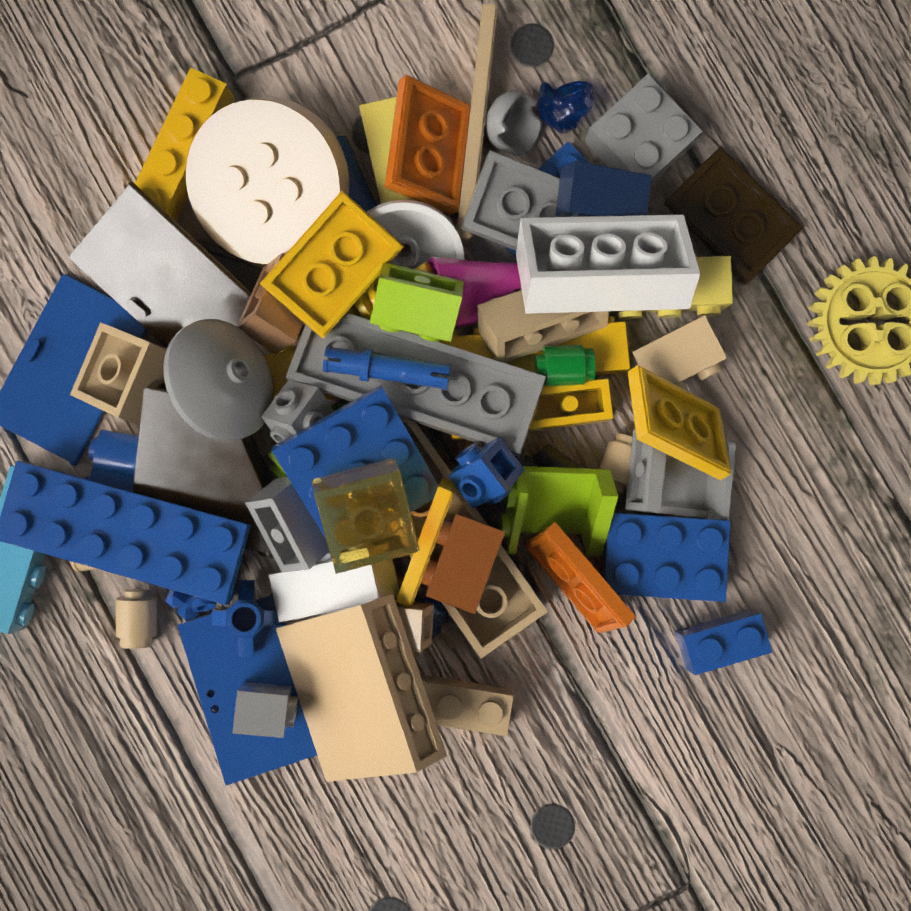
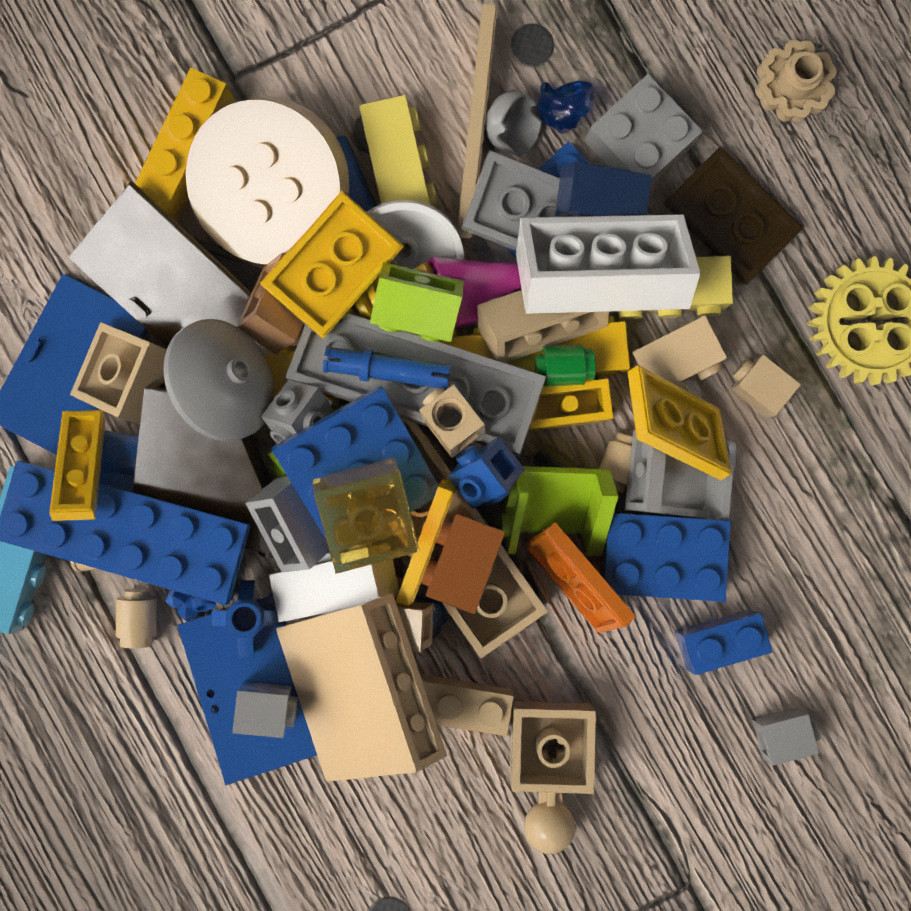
orange tile [384,75,471,215] -> none
none -> yellow tile [49,410,106,521]
none -> tan brick [419,385,485,458]
none -> tan brick [510,701,596,854]
none -> tan brick [730,355,801,418]
none -> light grey brick [752,708,821,766]
none -> tan plant [755,40,837,123]

